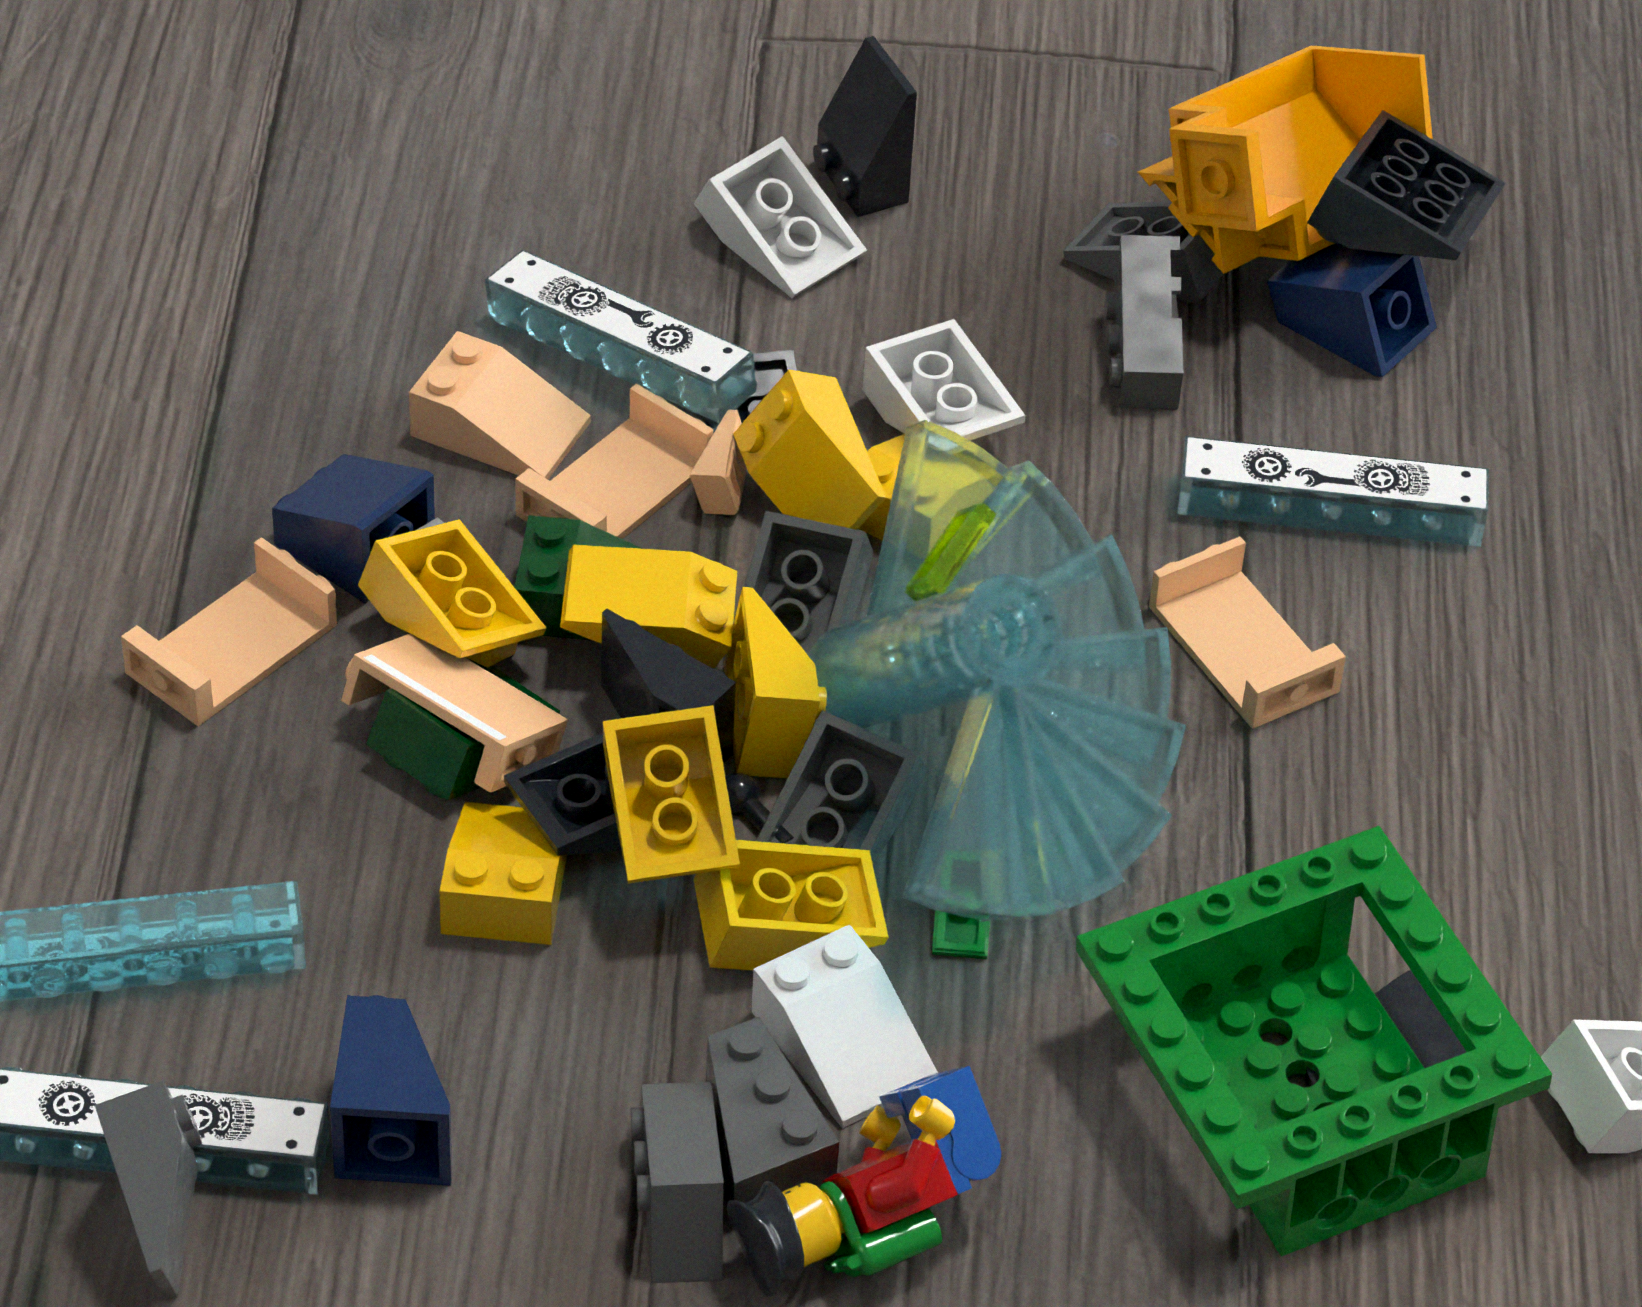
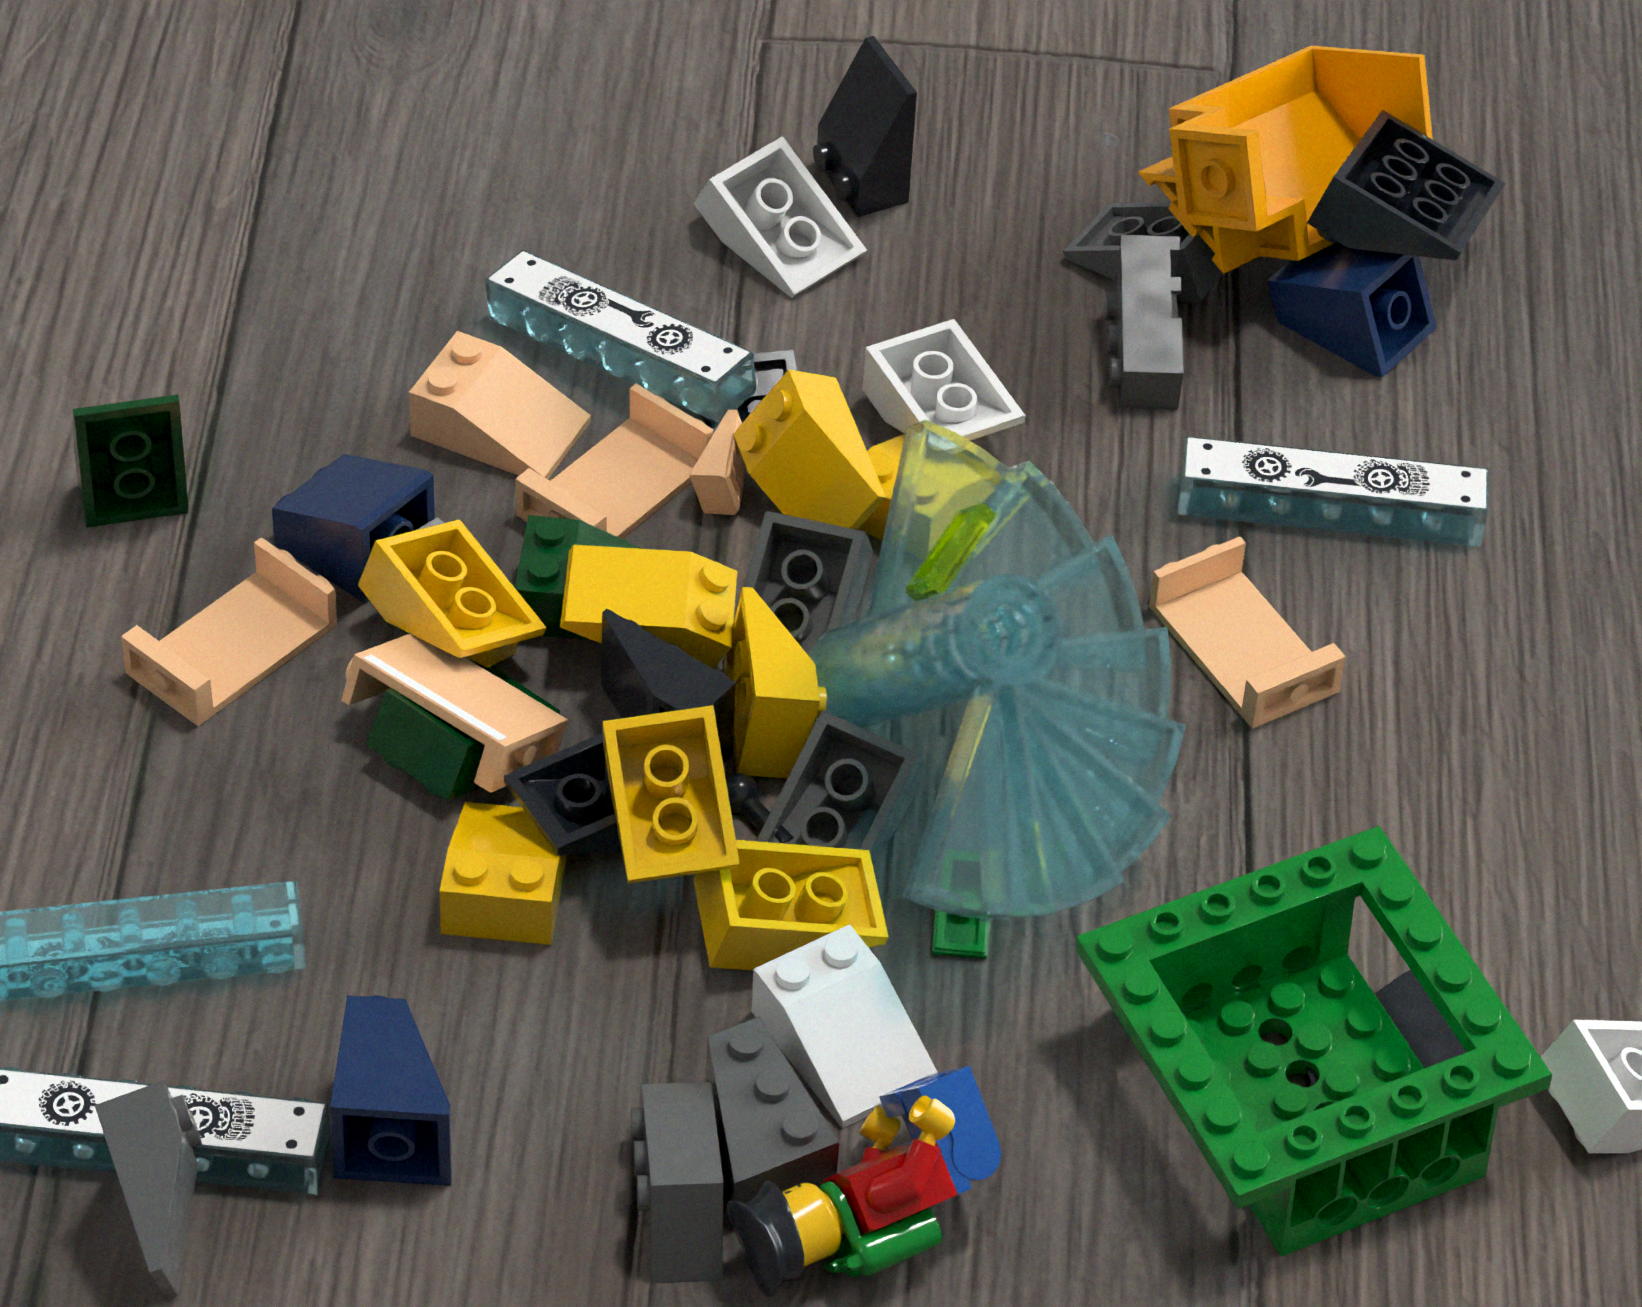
none -> dark green slope [73,394,189,528]

